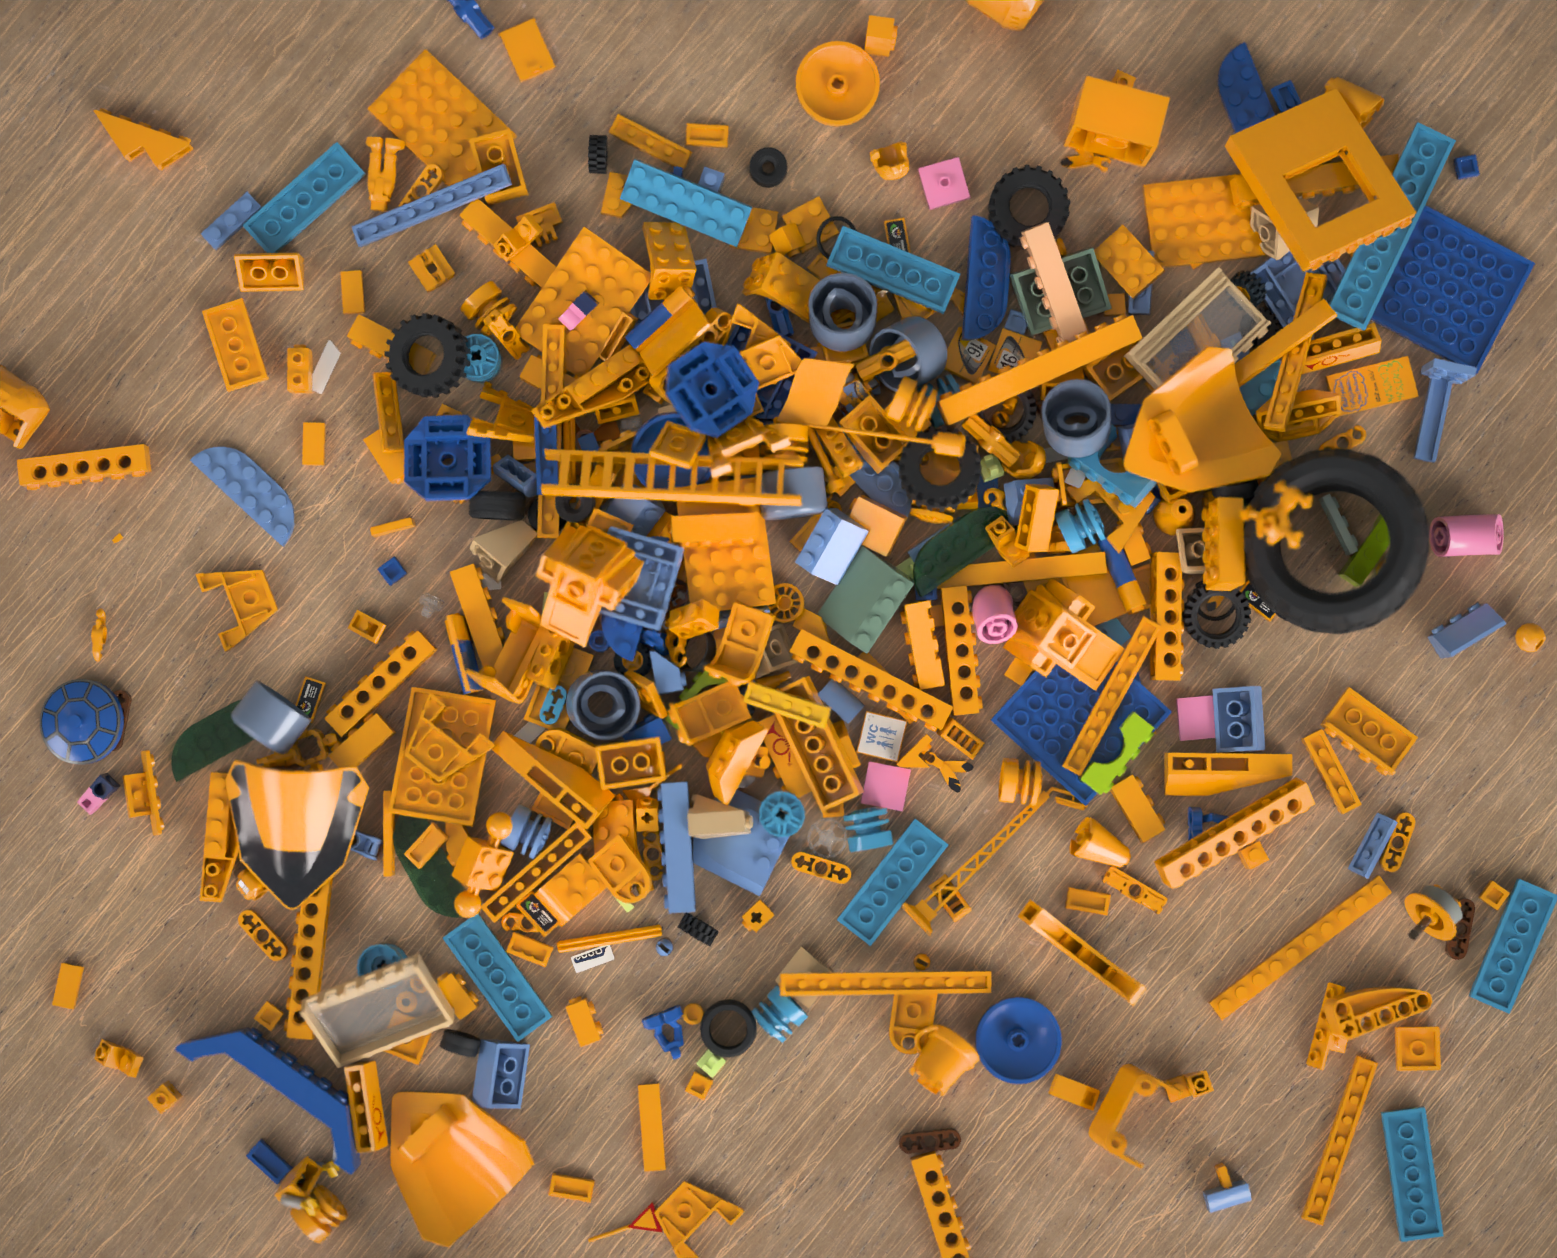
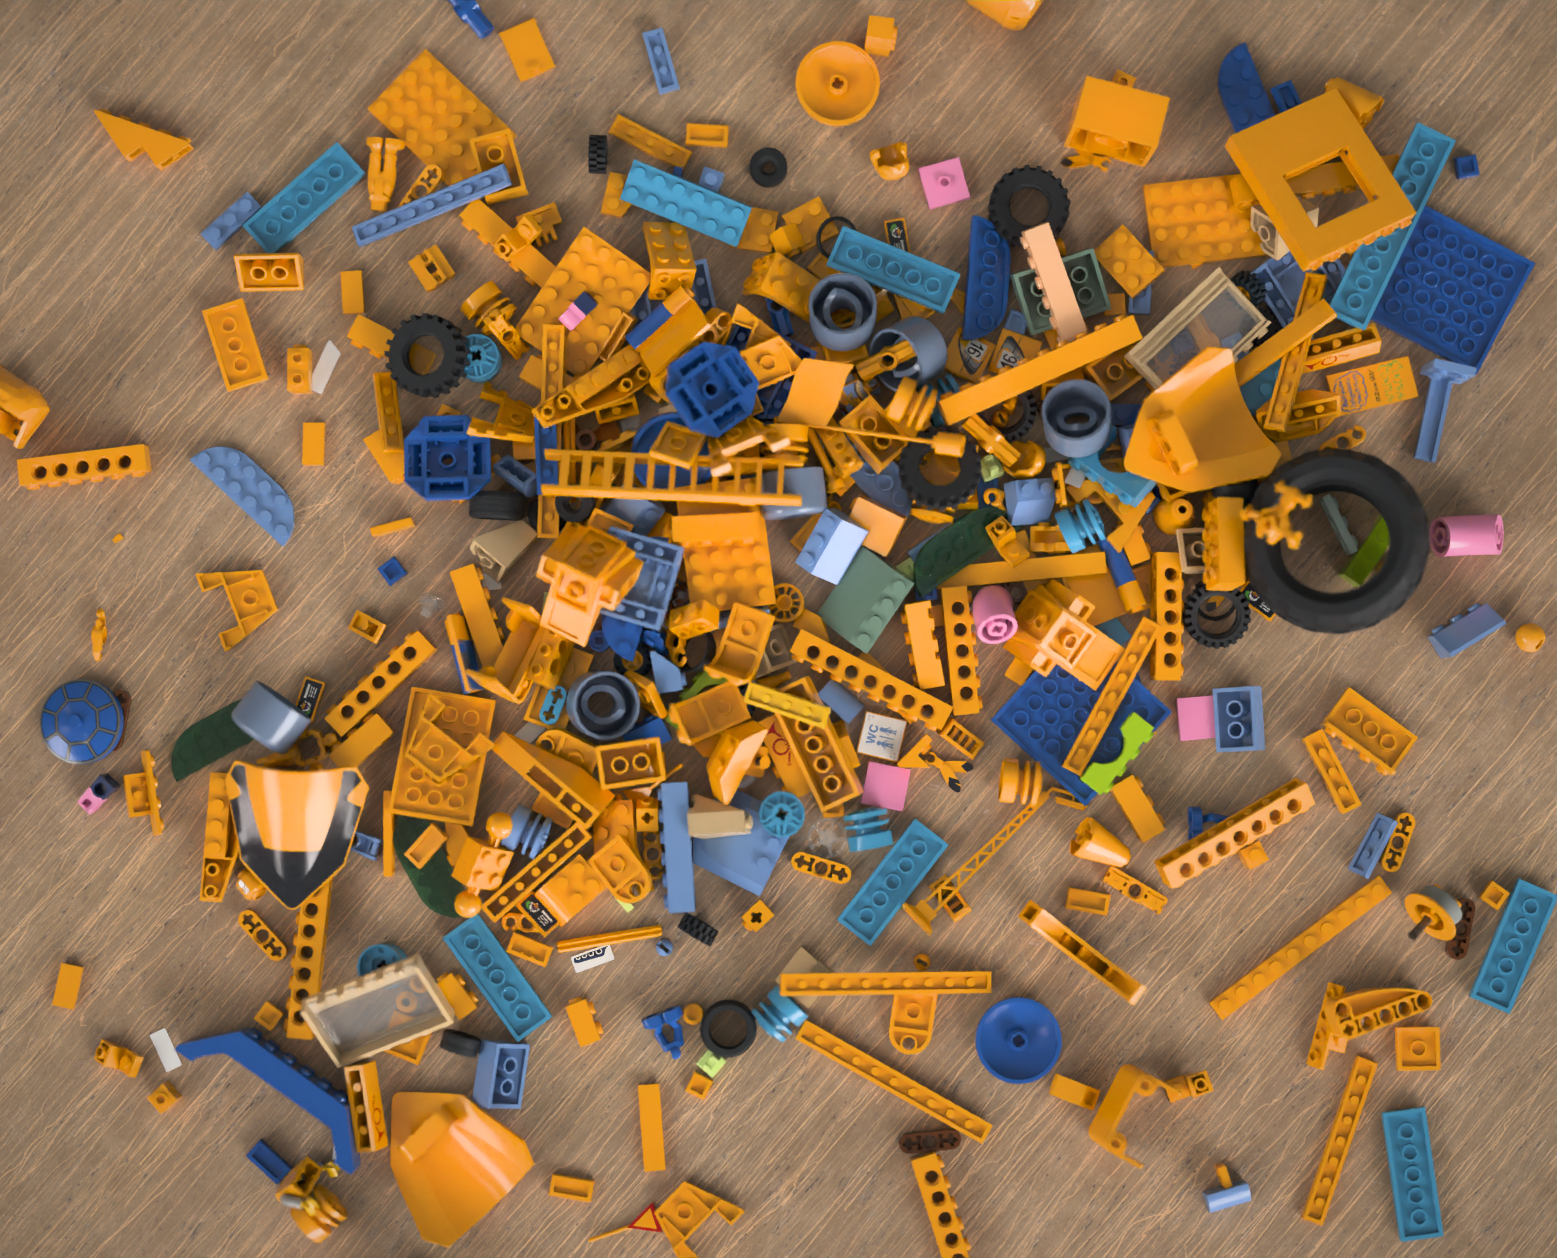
blue sticker [578,433,599,451] -> none
light orange piece [909,1024,980,1097] -> none
light orange brick [1015,484,1059,552] -> none
light orange wedge [1164,753,1292,796] -> none
none -> white sticker [150,1028,182,1072]
none -> medium blue plate [642,28,680,95]
none -> light orange plate [795,1020,993,1144]

